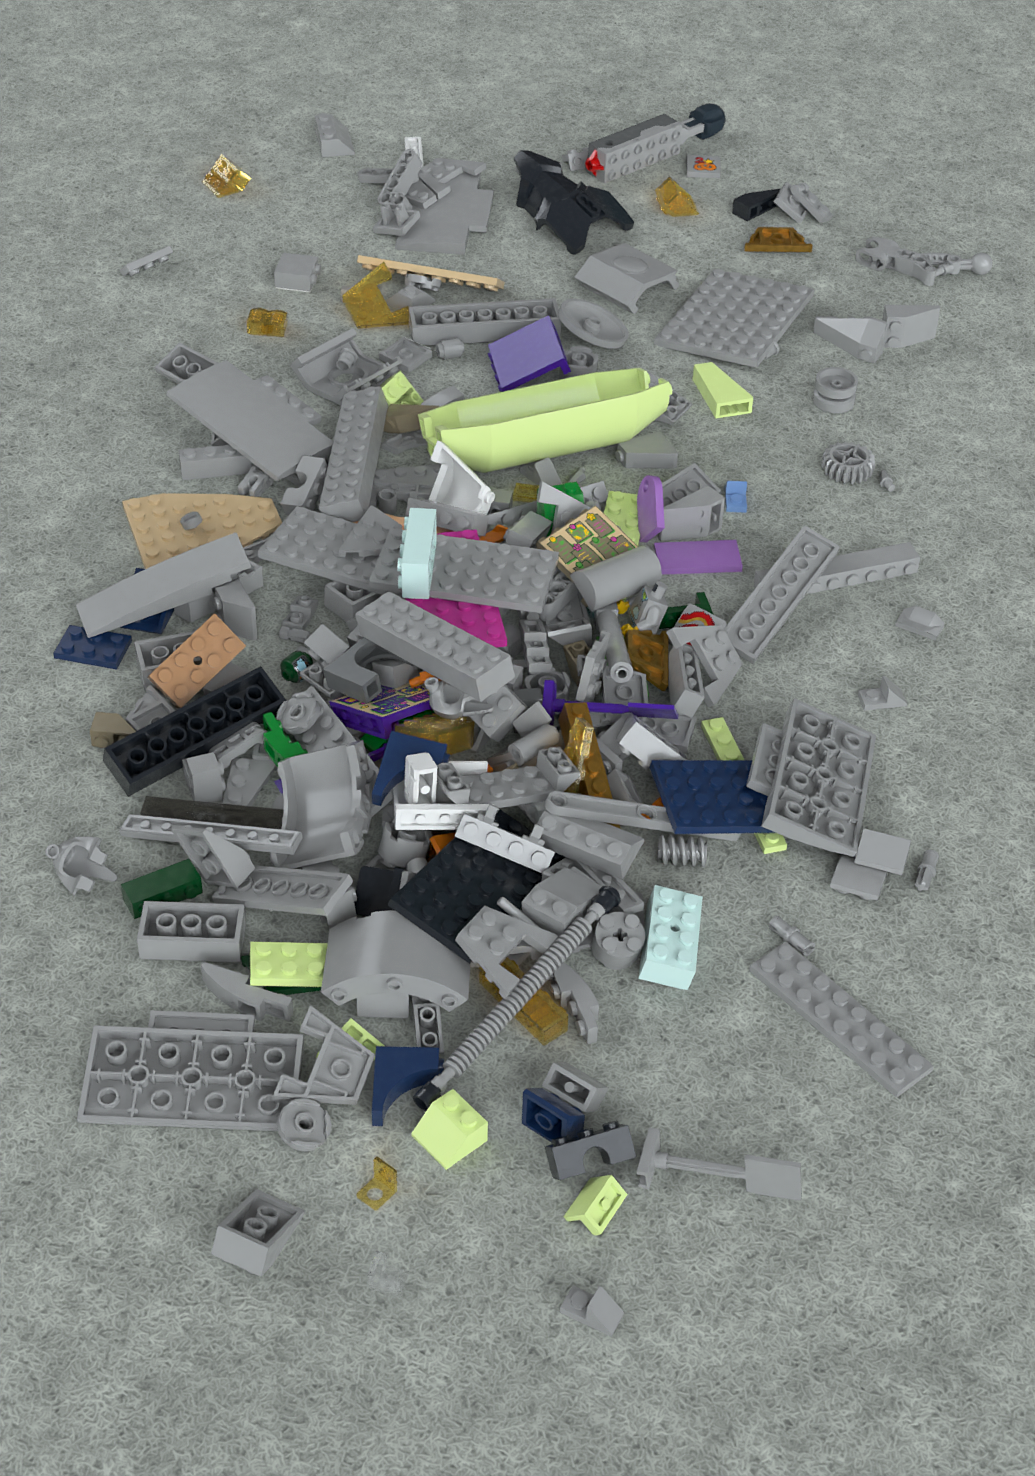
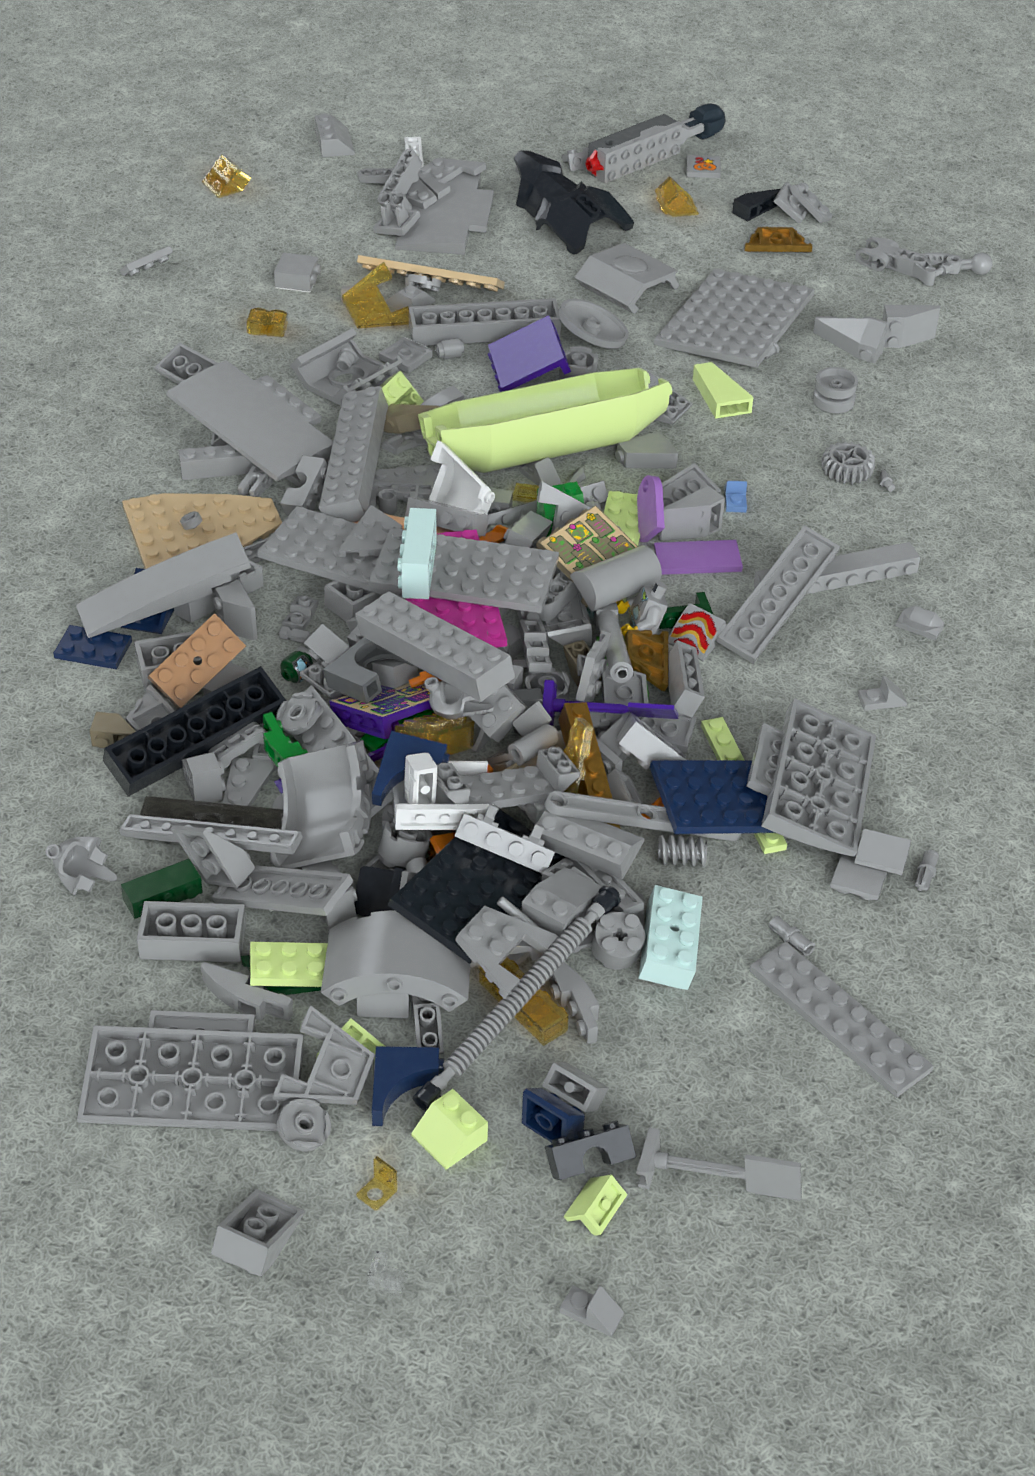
light grey wing [666,625,743,707] -> none

